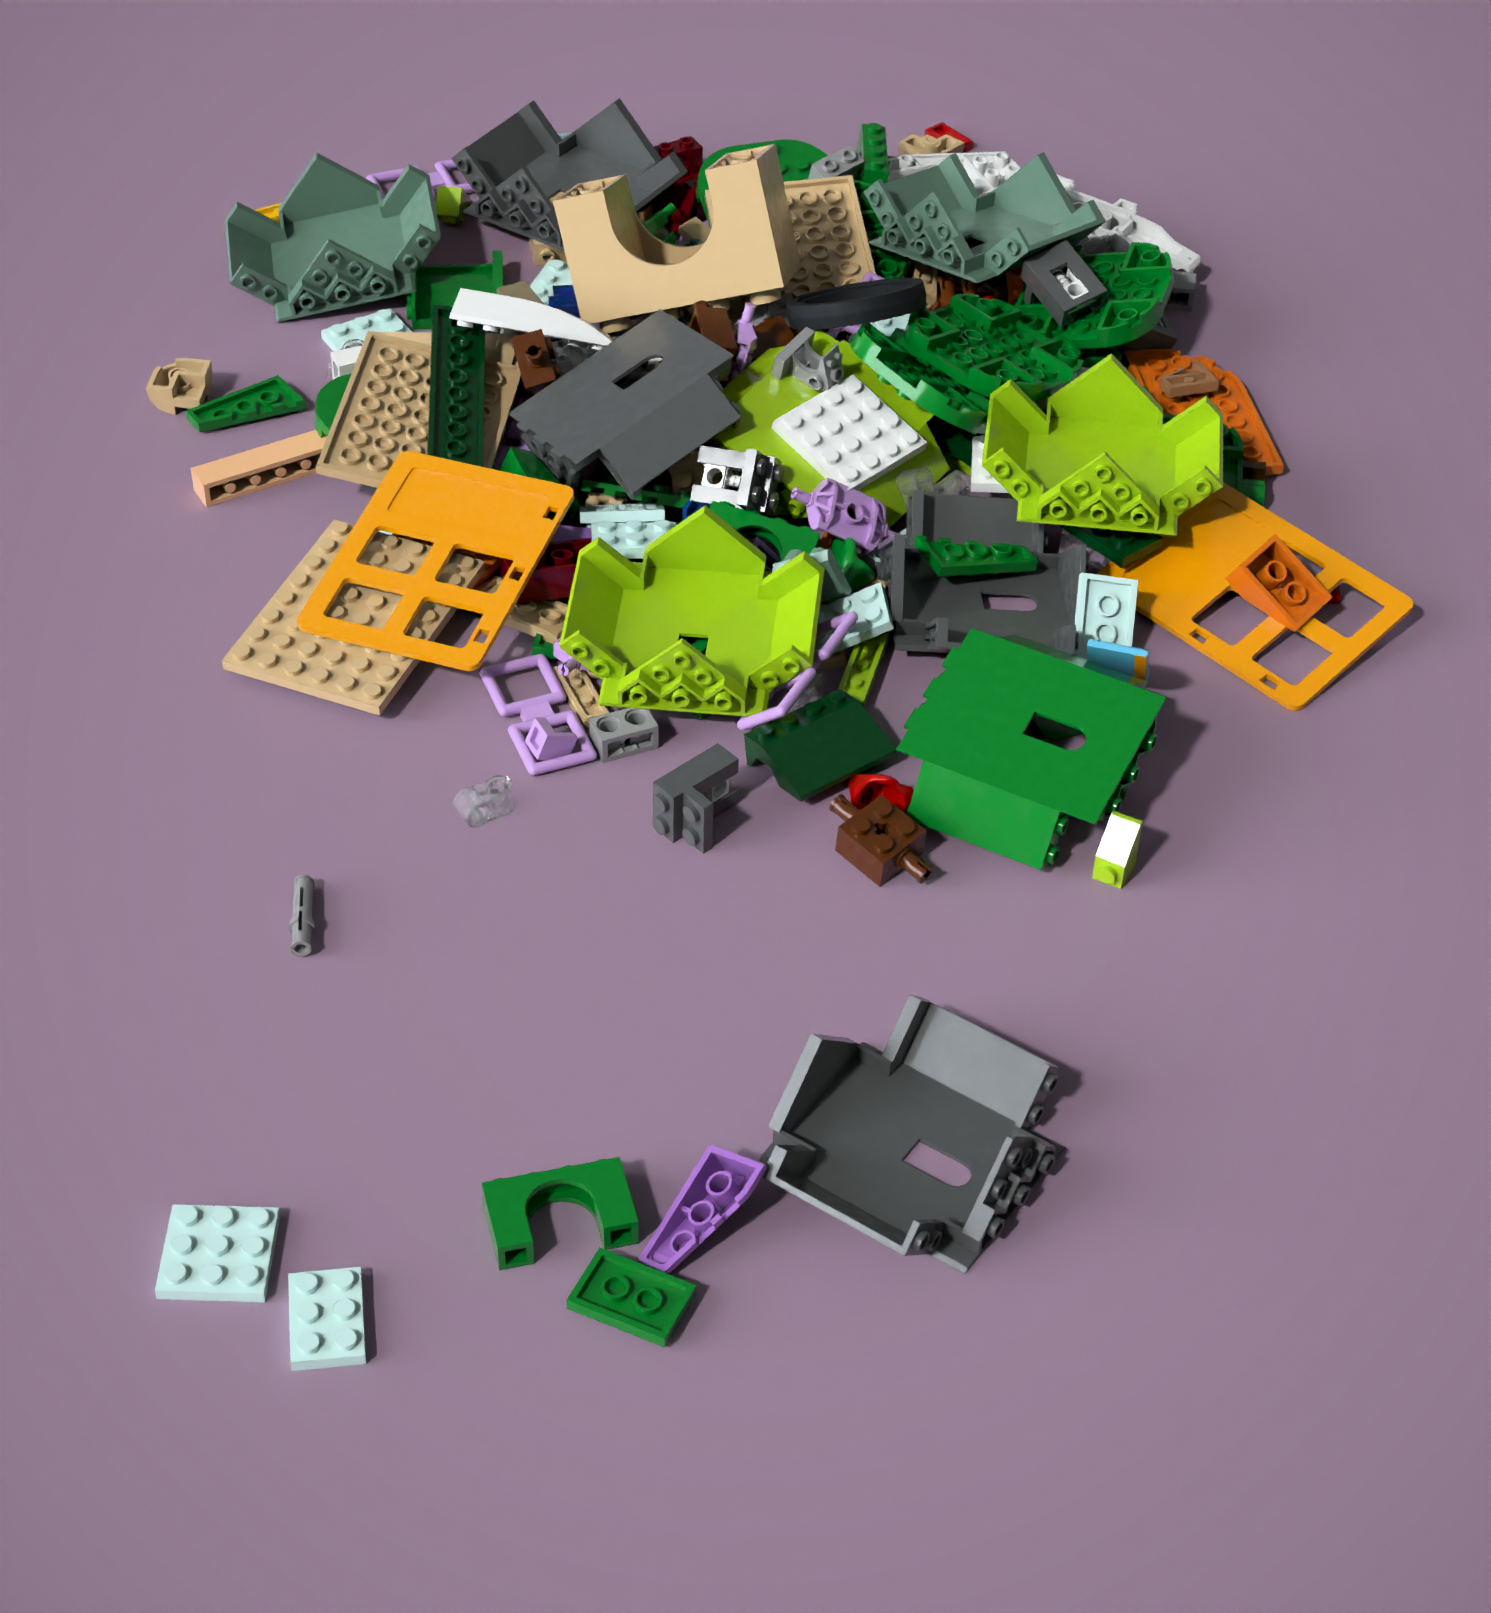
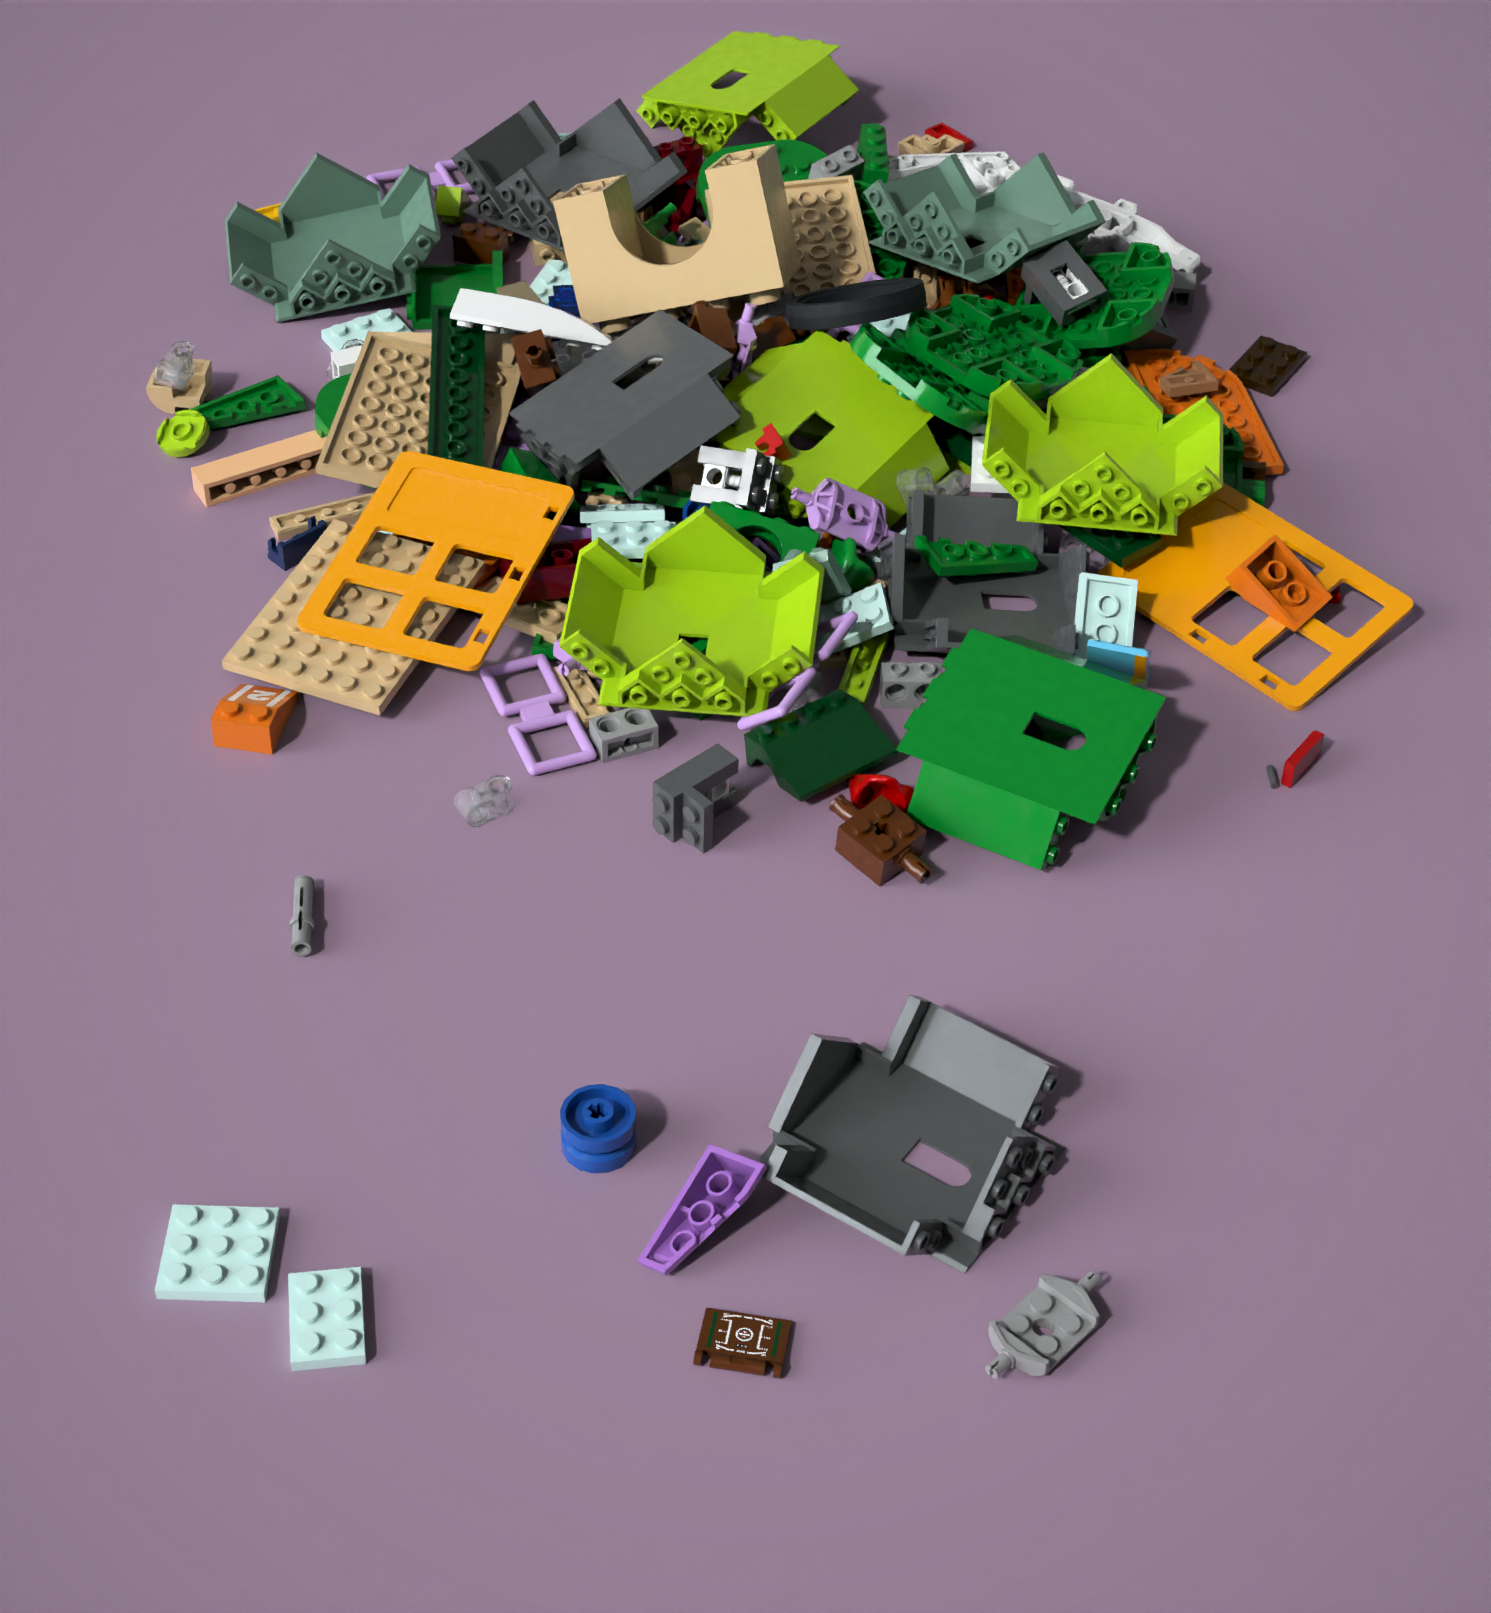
green arch [482,1157,639,1271] -> none
lavender panel [525,717,577,760] -> none
green plate [566,1247,696,1348] -> none
light grey tile [771,327,844,391] -> none
white plate [772,375,927,491] -> none
slope [1092,811,1143,889] -> none
none -> clear piece [153,341,197,391]
none -> lime tile [156,409,210,458]
none -> orange slope [211,684,299,755]
none -> dark blue hinge [267,516,327,571]
none -> tan tile [269,492,375,541]
none -> reddish brown brick [452,222,515,265]
none -> blue wheel [560,1084,636,1174]
none -> lime panel [636,31,859,159]
none -> reddish brown piece [693,1307,792,1379]
none -> red tile [755,423,792,461]
none -> light grey brick [879,662,941,709]
none -> light grey plate [985,1271,1101,1379]
none -> dark brown plate [1229,336,1307,397]
none -> dark grey piece [1266,765,1279,789]
none -> red tile [1281,730,1324,788]

